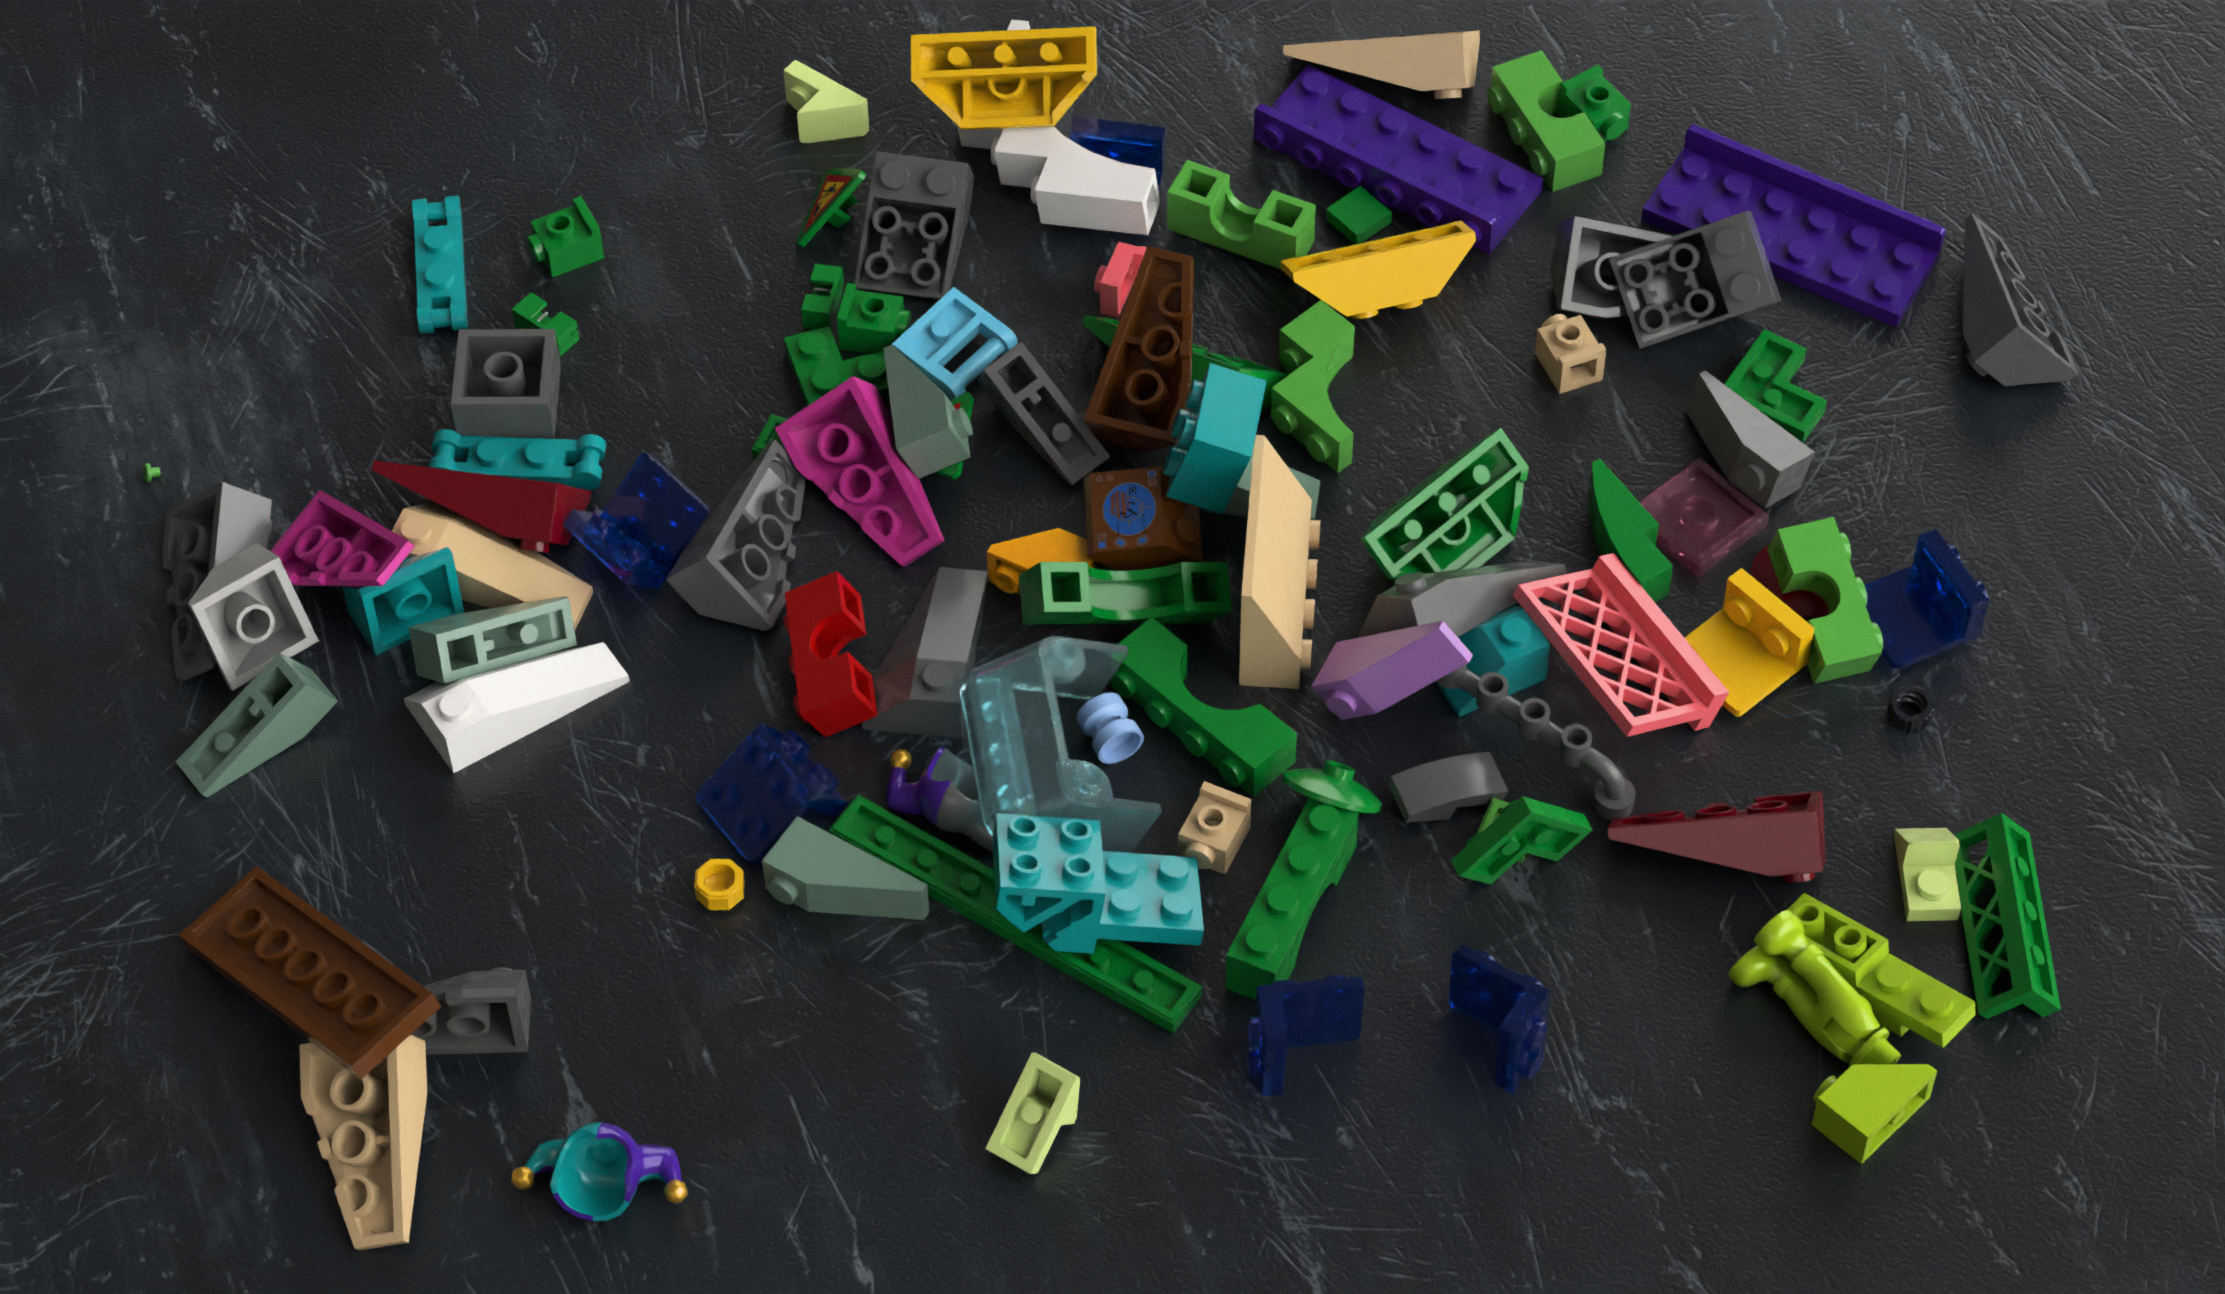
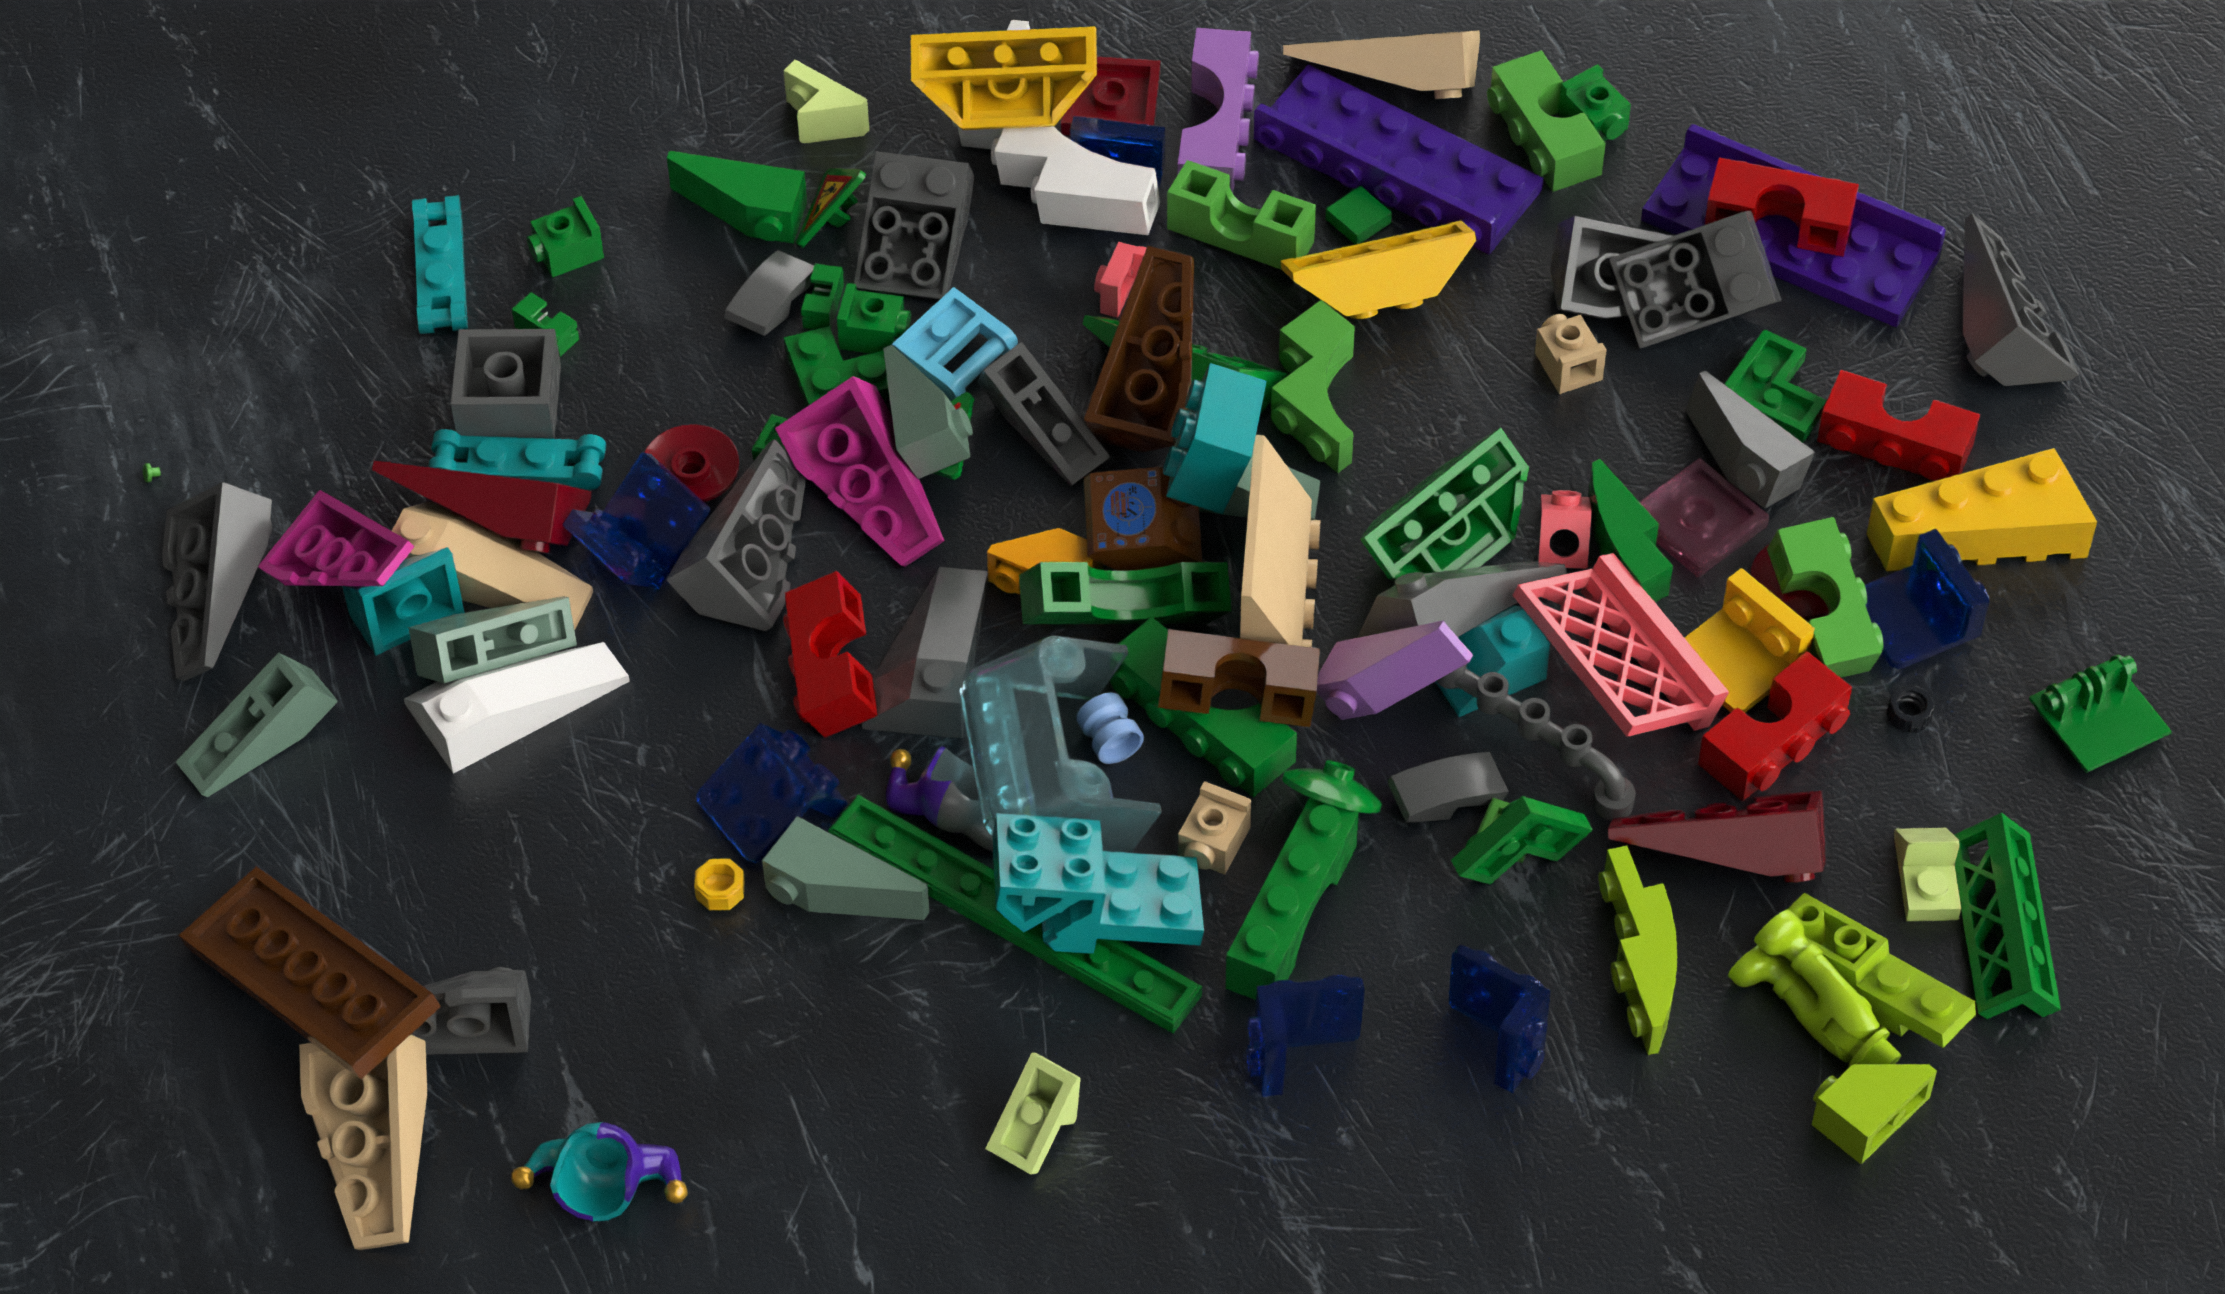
light grey slope [188,543,319,691] -> none
none -> dark red dish [642,424,740,505]
none -> green slope [667,151,807,244]
none -> dark grey slope [724,250,815,336]
none -> dark red plate [1061,57,1161,141]
none -> reddish brown arch [1158,629,1320,727]
none -> medium lavender arch [1178,28,1259,193]
none -> coral bracket [1538,490,1592,569]
none -> lime slope [1598,845,1677,1055]
none -> red arch [1698,651,1852,802]
none -> red arch [1705,157,1859,257]
none -> red arch [1817,370,1980,481]
none -> yellow wedge [1866,448,2097,571]
none -> green hinge [2029,654,2172,773]

